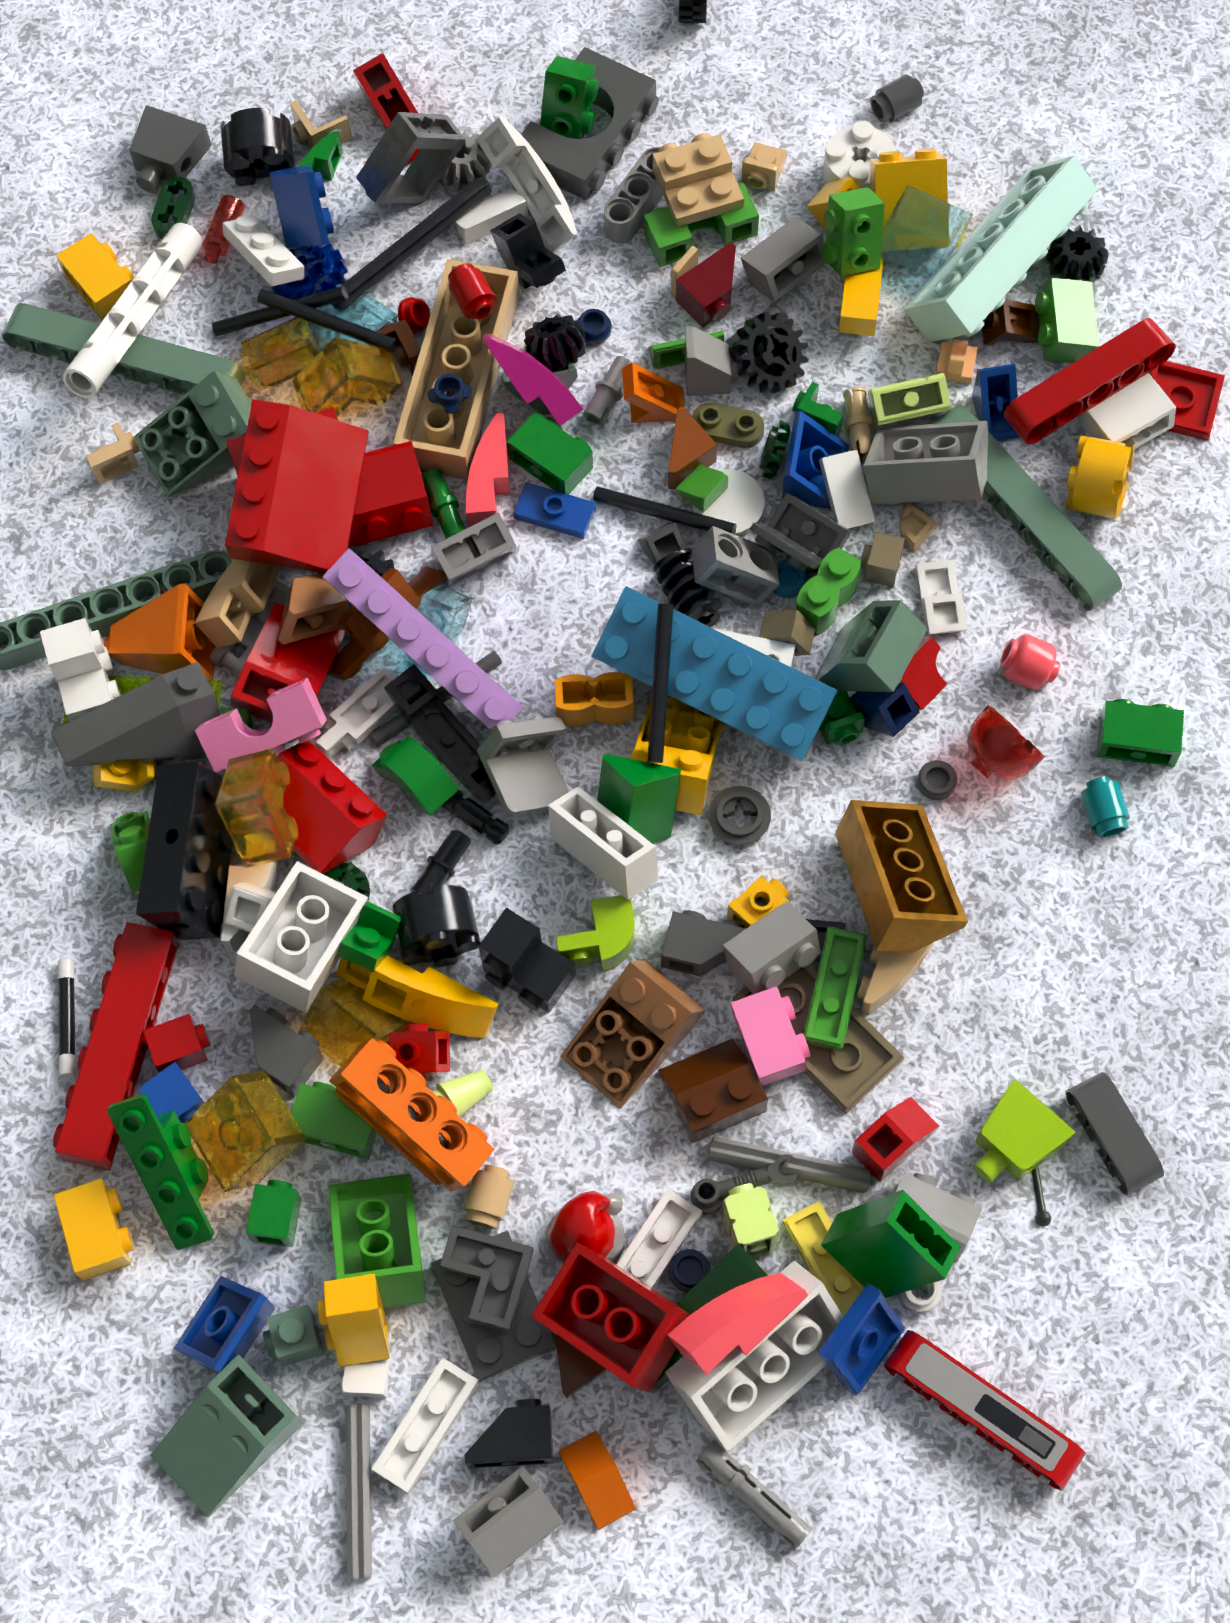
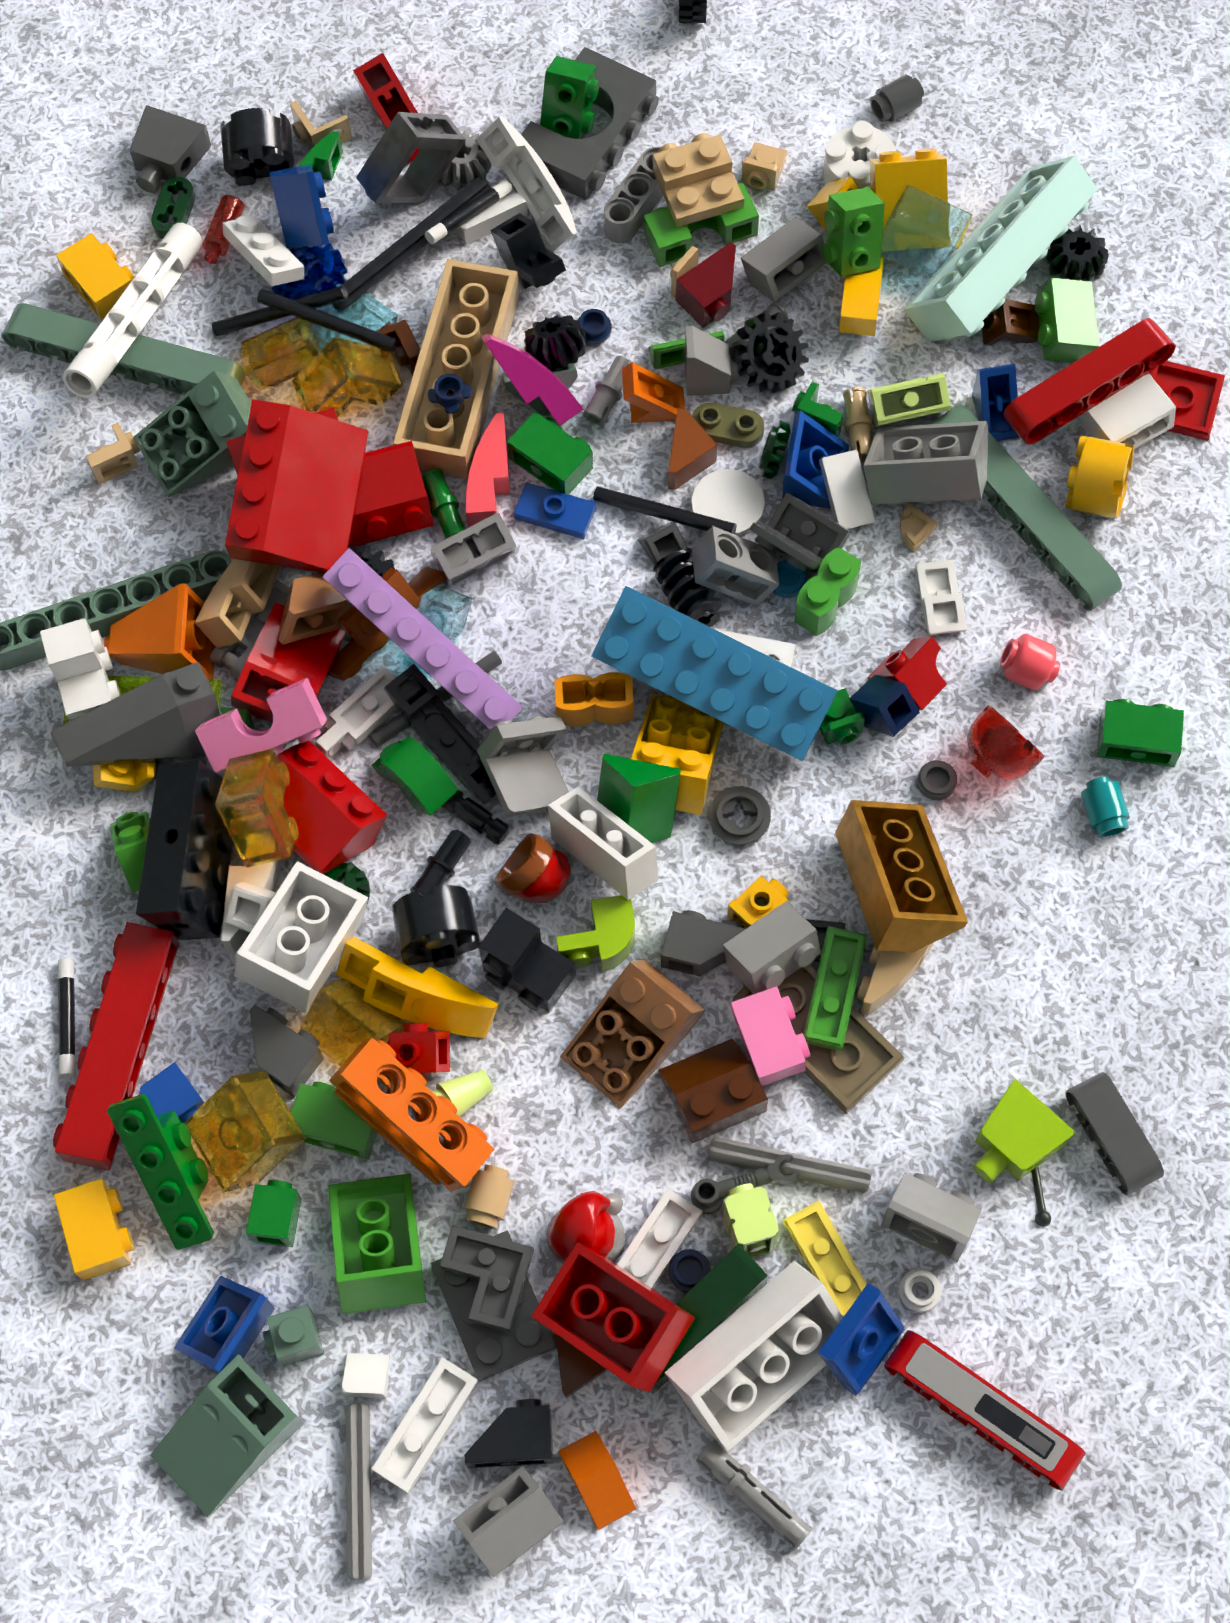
red brick [143,1013,211,1073] -> none
yellow brick [317,1273,390,1367] -> none
green bracket [337,902,401,972] -> none
red plate [398,297,431,334] -> none
red brick [448,263,497,320] -> none
black bar [647,604,674,763] -> none
coral slope [667,1273,808,1375] -> none
bright green slope [675,464,728,513] -> none
dark tan plate [759,608,815,656] -> none
sand green slope [814,600,928,692] -> none
green brick [821,1190,961,1298] -> none
red slope [851,1097,940,1182] -> none
dark tan plate [861,532,905,587] -> none
light nougat tile [936,338,978,384] -> none
none -> black bar [425,179,512,244]
none -> piece [493,833,571,903]

